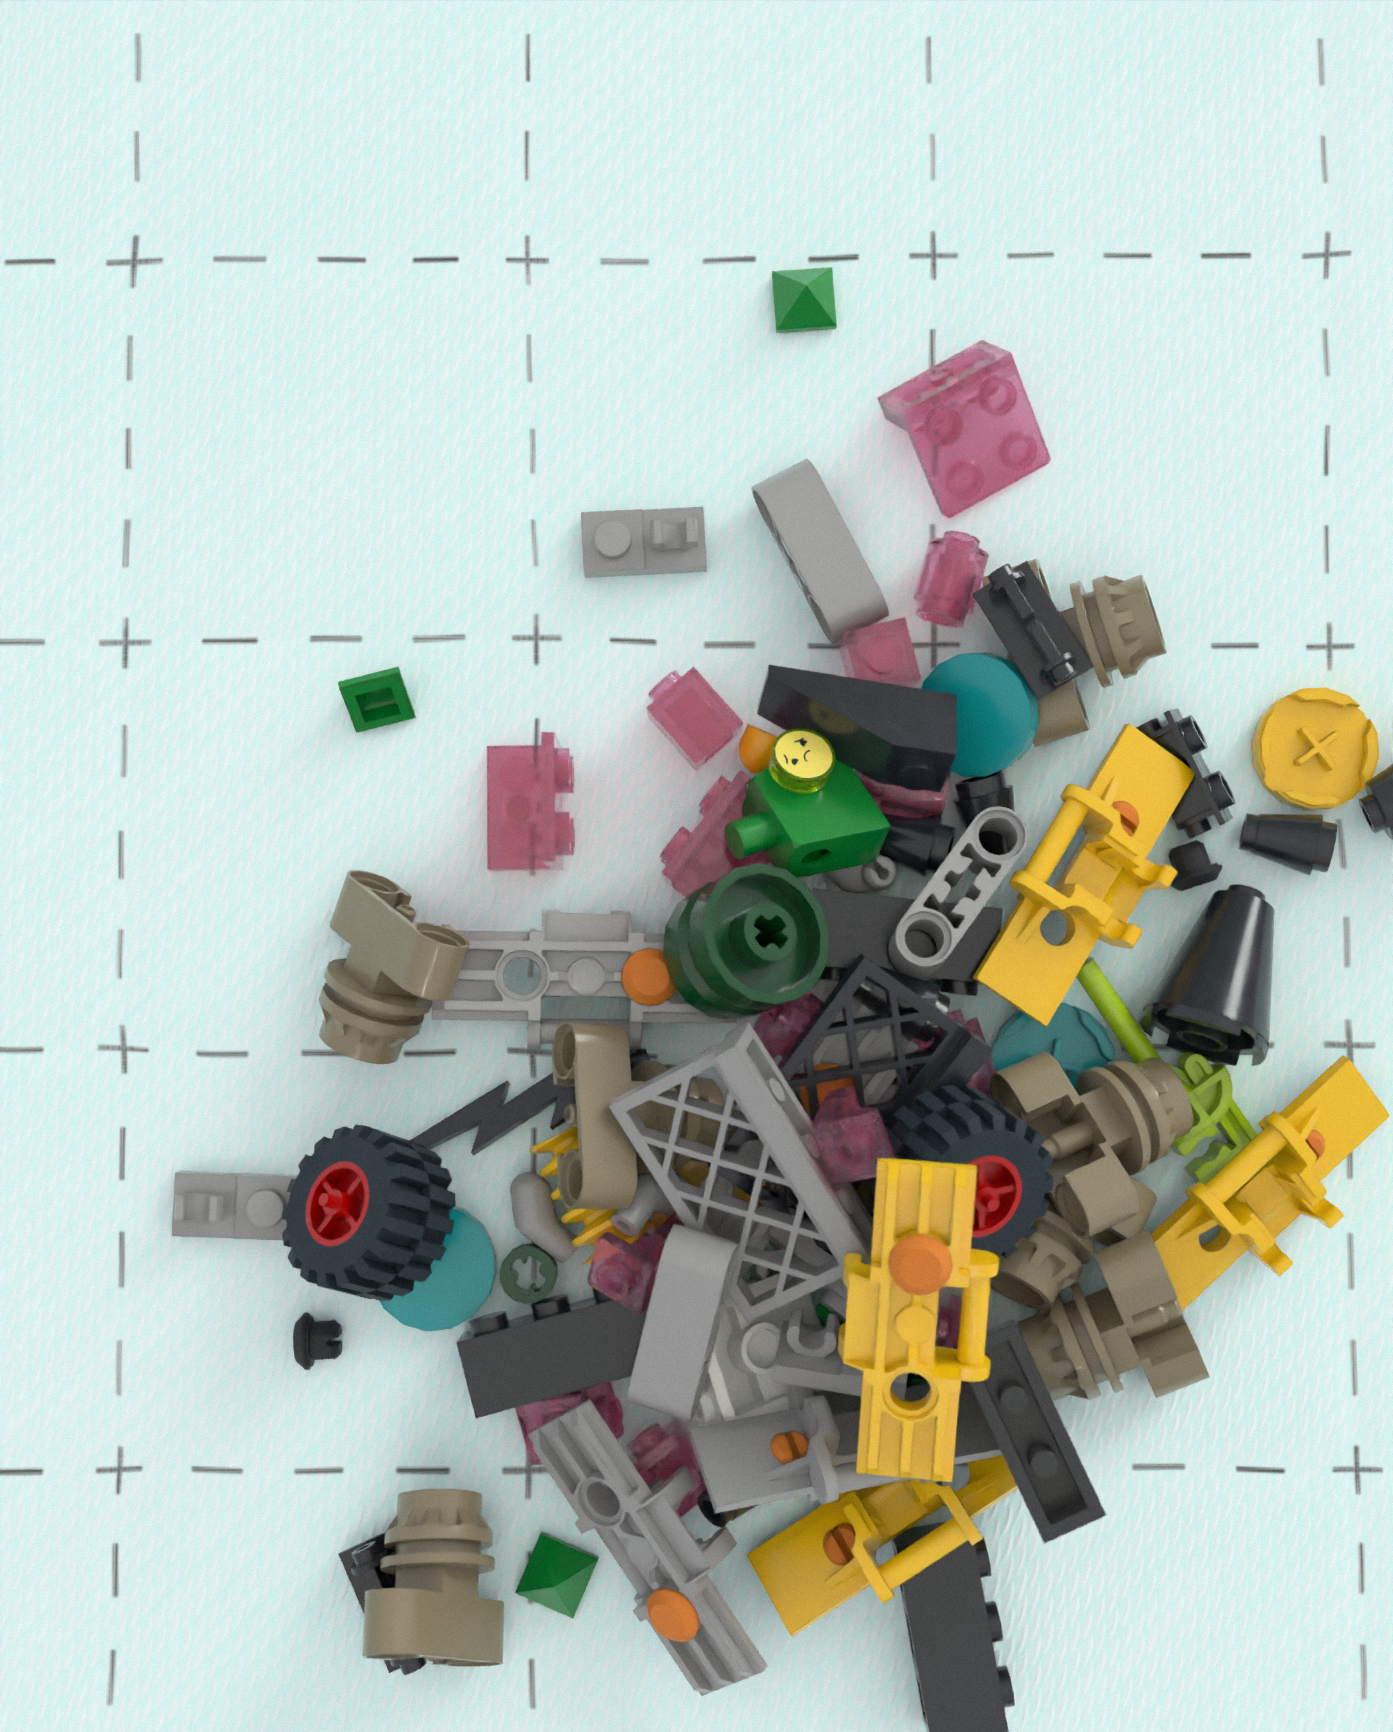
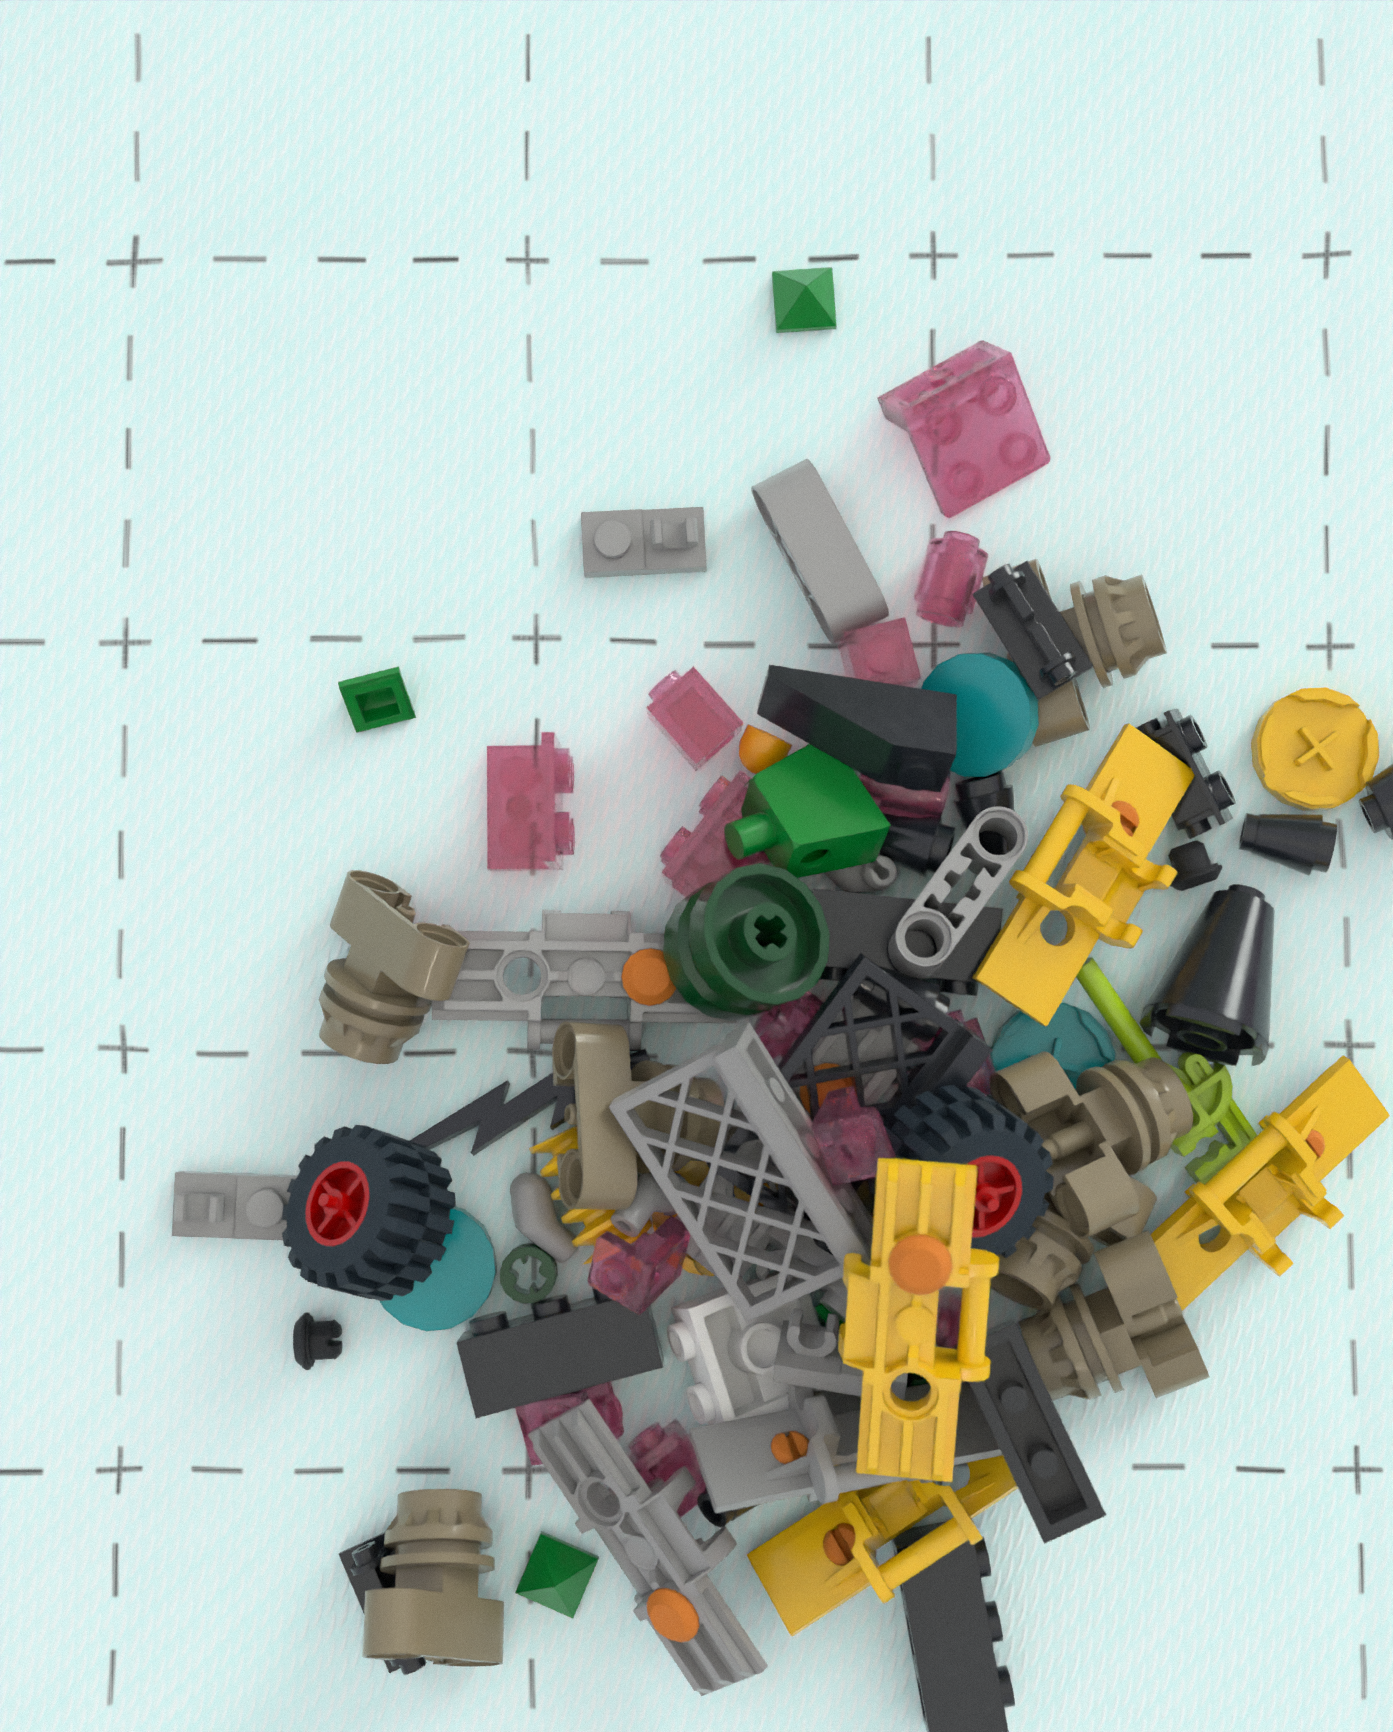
light grey beam [627,1224,739,1422] -> none
tile [768,728,835,793] -> none

